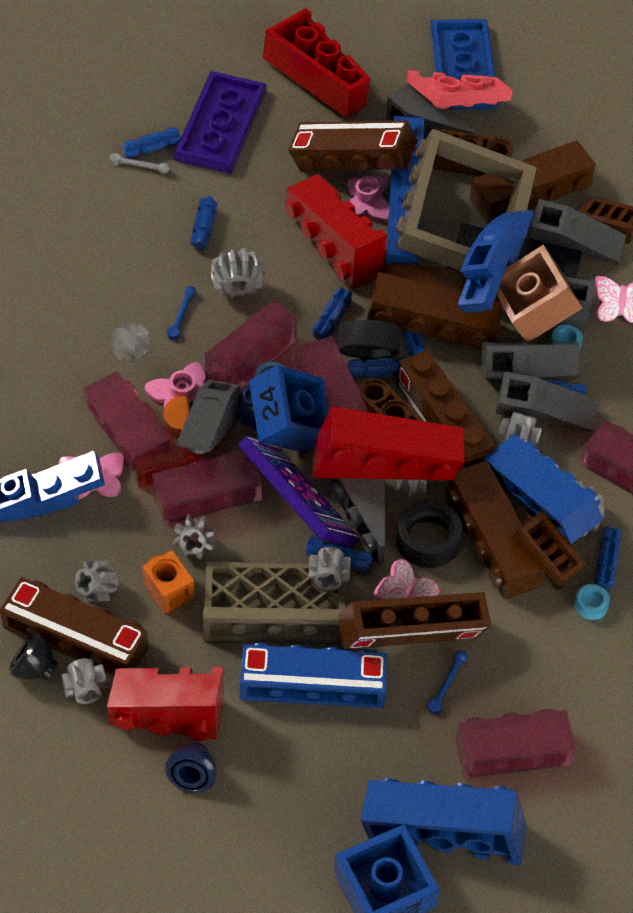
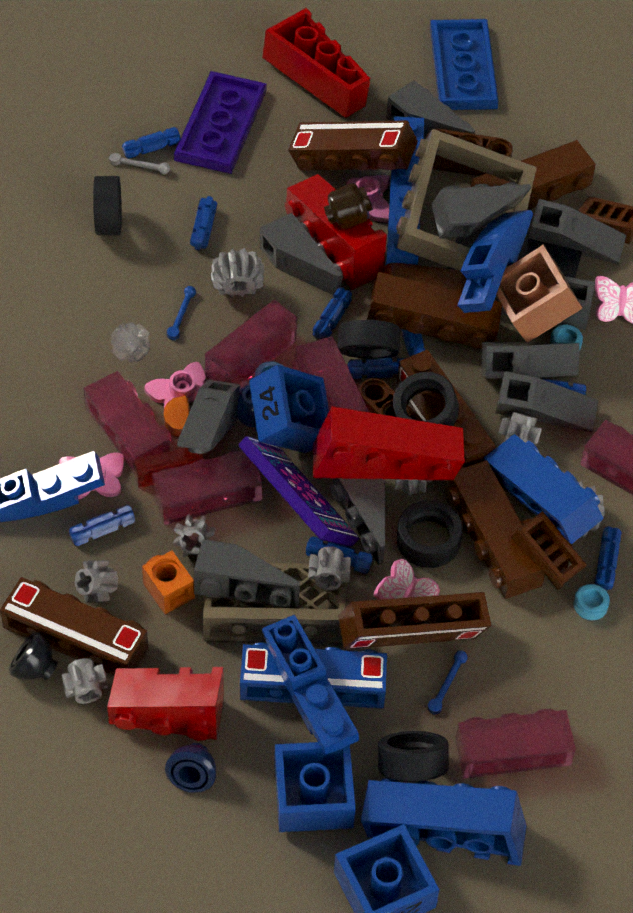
coral wing [406,70,513,109] -> none
none -> blue axle [69,505,135,546]
none -> black tyre [93,176,122,235]
none -> dark grey slope [194,540,300,608]
none -> dark grey slope [260,213,344,295]
none -> blue slope [262,614,359,756]
none -> blue brick [274,742,356,833]
none -> dark brown head [324,183,373,230]
none -> black tyre [378,731,449,781]
none -> black tyre [393,372,459,426]
none -> dark grey slope [431,182,531,238]

